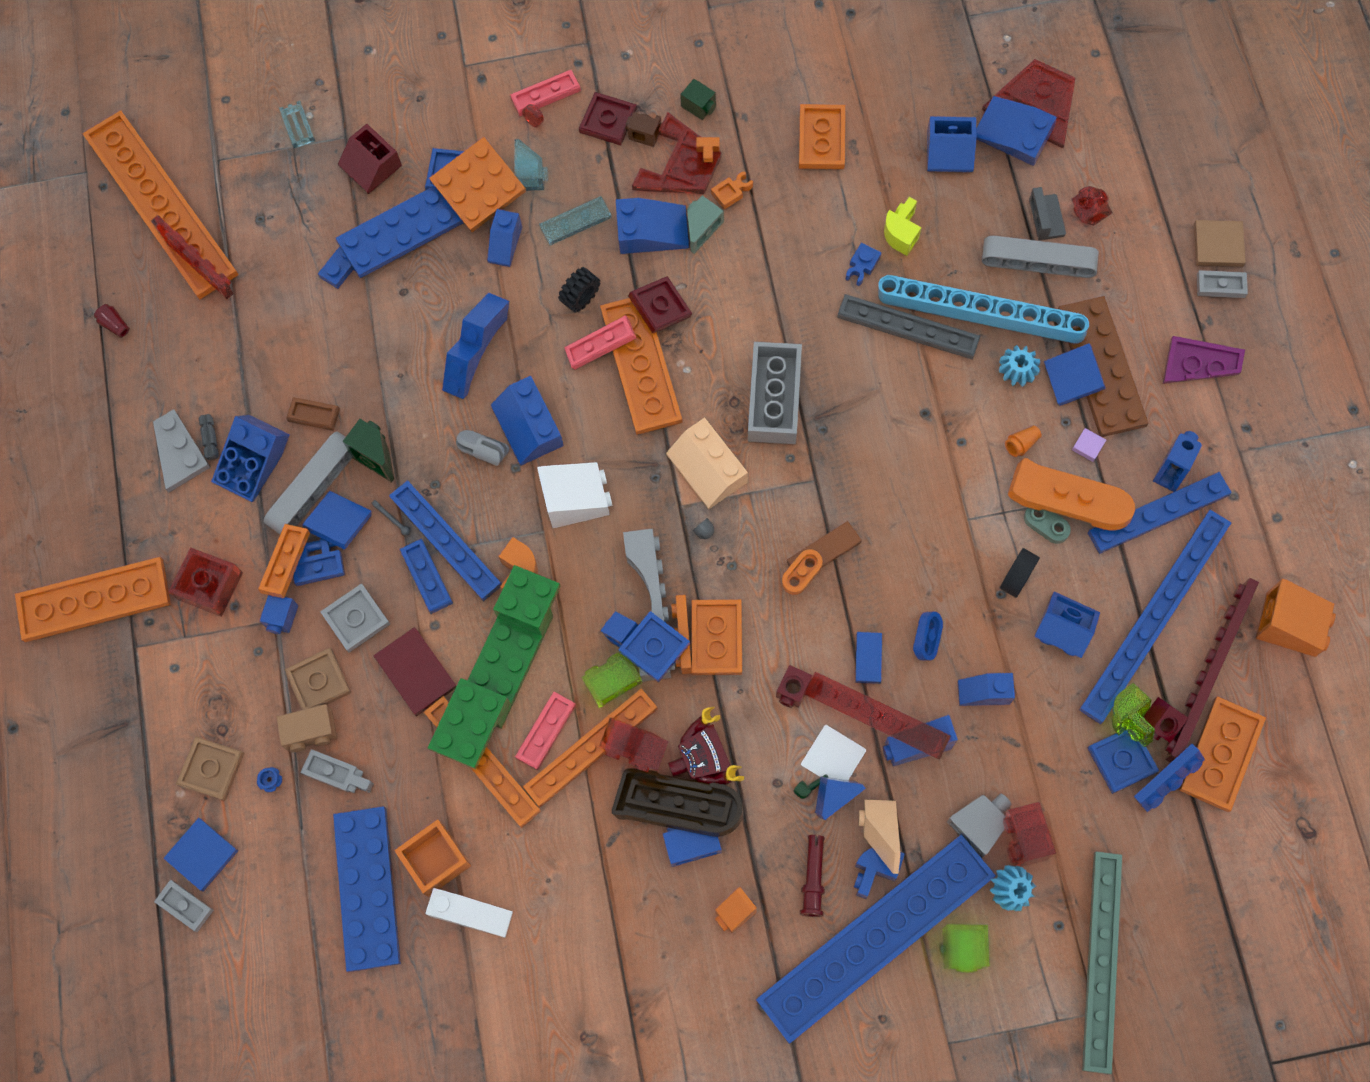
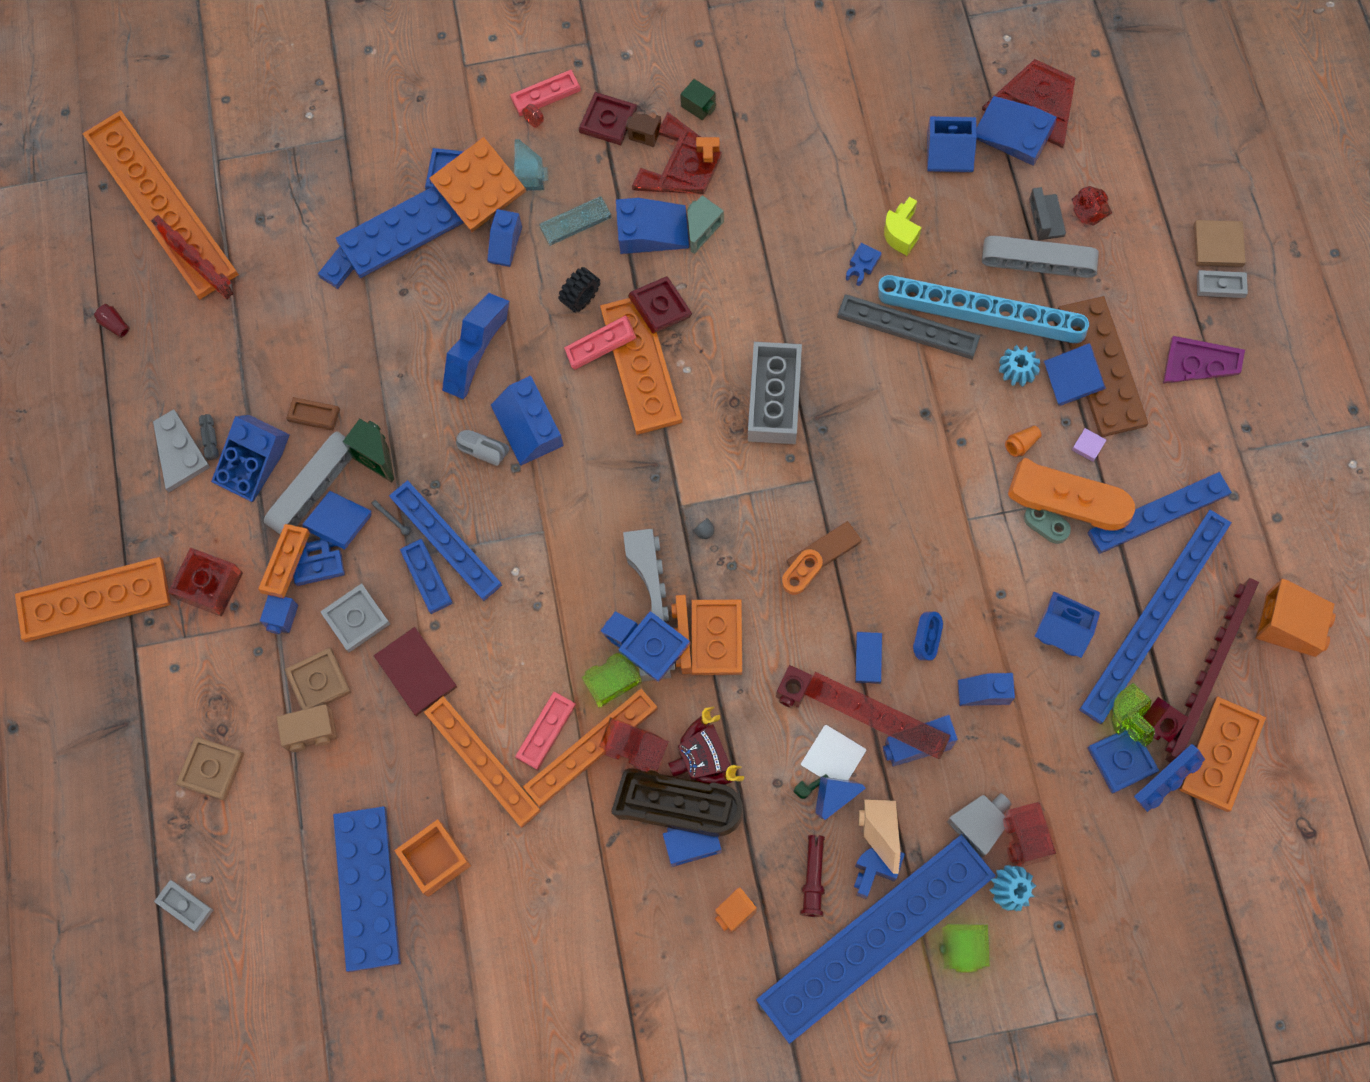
blue tile [163,818,238,892] -> none
blue plate [257,767,282,792] -> none
clear light blue tile [279,101,315,148] -> none
light grey hinge [300,749,374,793] -> none
dark red slope [338,124,402,194] -> none
white slope [425,888,513,938] -> none
green bracket [428,565,561,770] -> none
orange brick [498,537,538,590] -> none
white slope [537,462,613,528] -> none
light nougat slope [666,418,748,510] -> none
orange plate [711,171,753,210] -> none
orange plate [799,104,845,169] -> none
black tyre [999,548,1040,598] -> none
sand green plate [1082,852,1122,1074] -> none
blue torso [1153,431,1202,492] -> none

